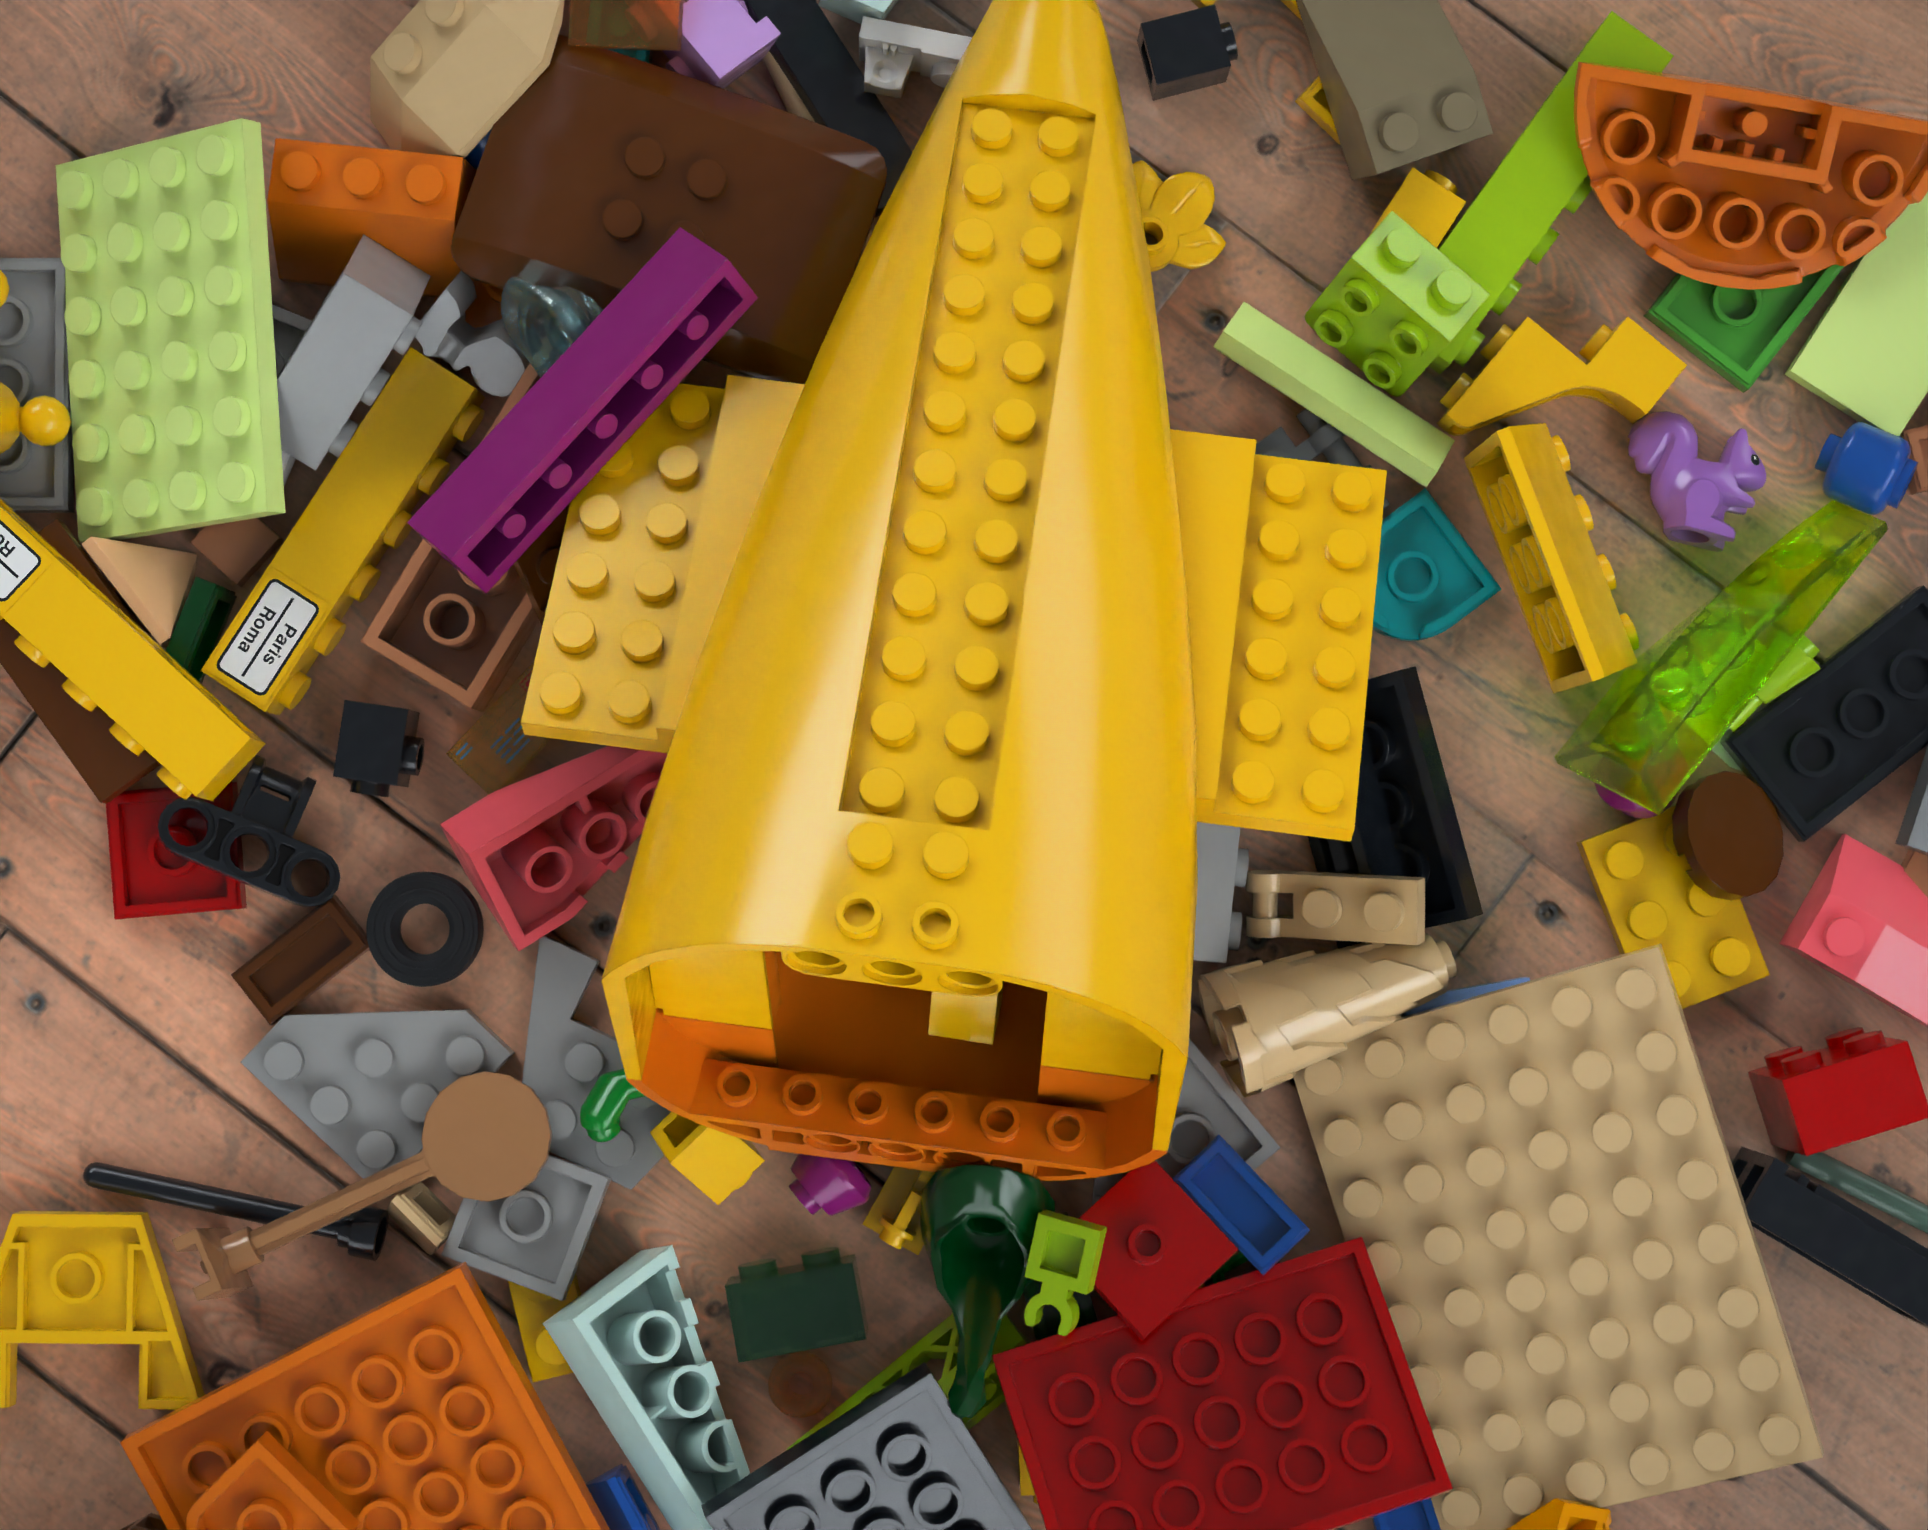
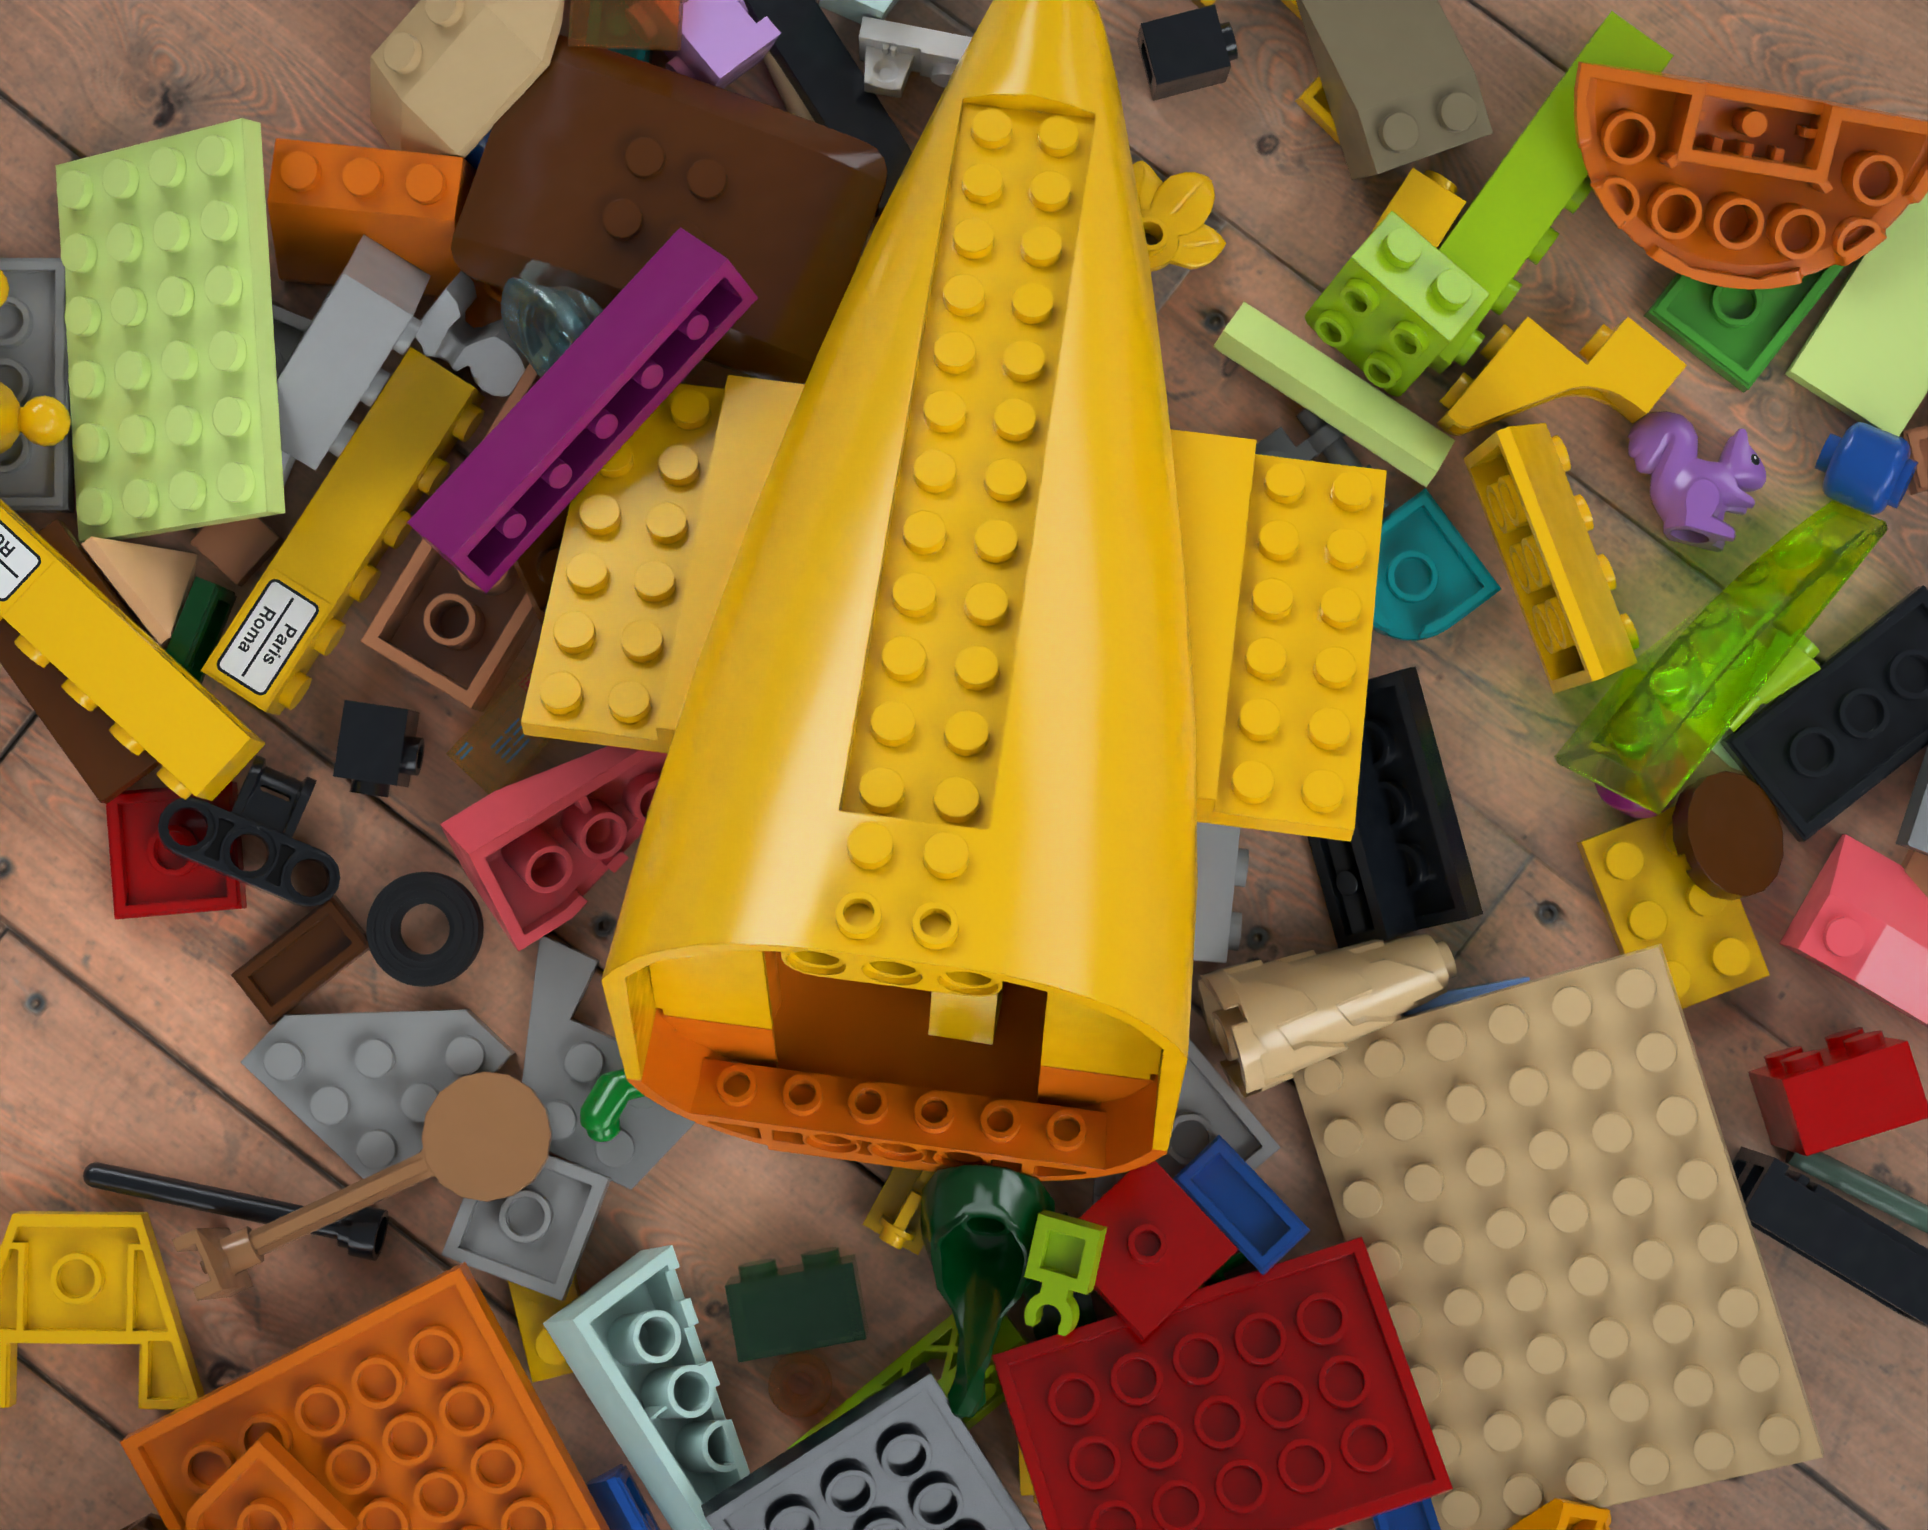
tan slope [387,1182,456,1255] -> none
yellow brick [650,1112,765,1205] -> none
magenta cone [789,1154,872,1216] -> none
tan plate [1246,870,1425,945] -> none

